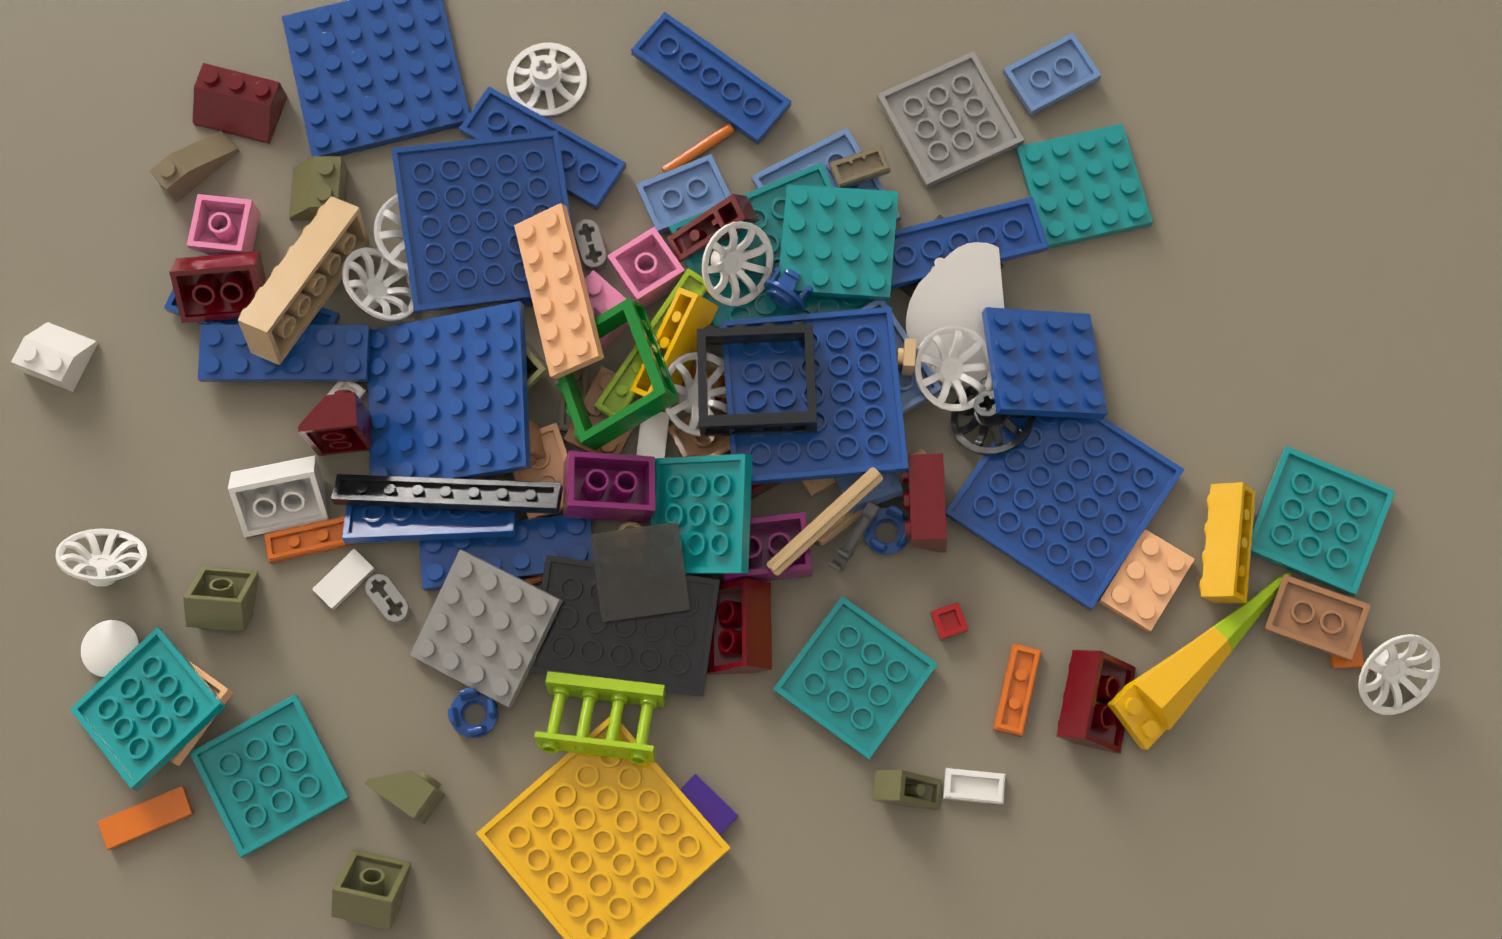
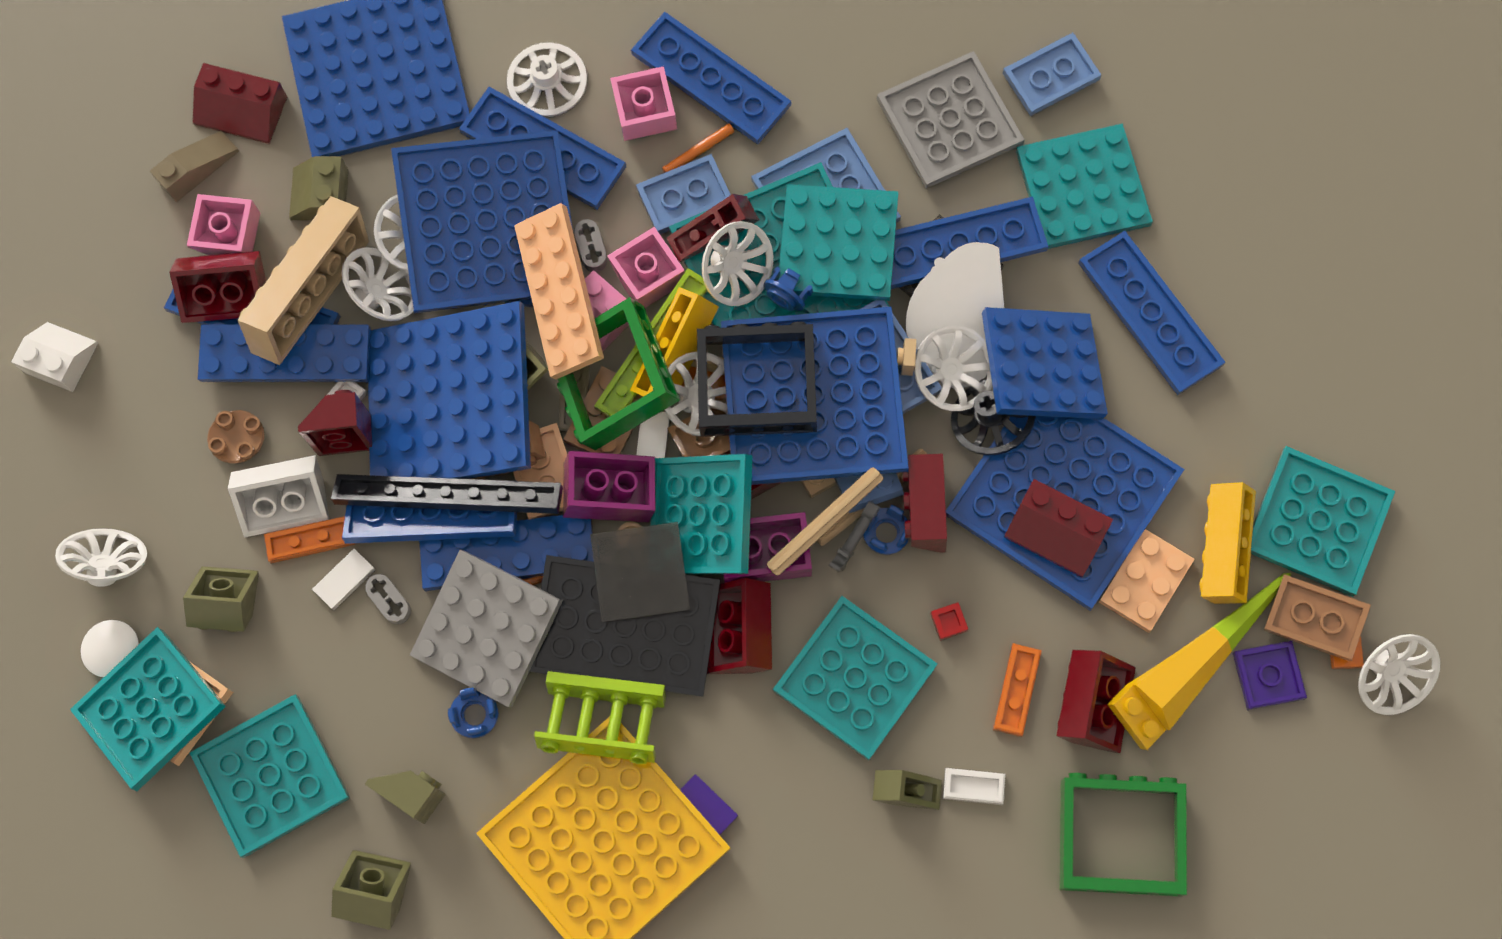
orange tile [98,786,195,850] -> none
dark tan plate [829,145,891,188] -> none
none -> medium nougat dish [207,410,265,464]
none -> bright pink slope [610,66,677,141]
none -> dark red slope [1004,479,1113,577]
none -> green window [1059,773,1187,897]
none -> blue plate [1078,231,1226,395]
none -> dark purple tile [1233,641,1307,710]

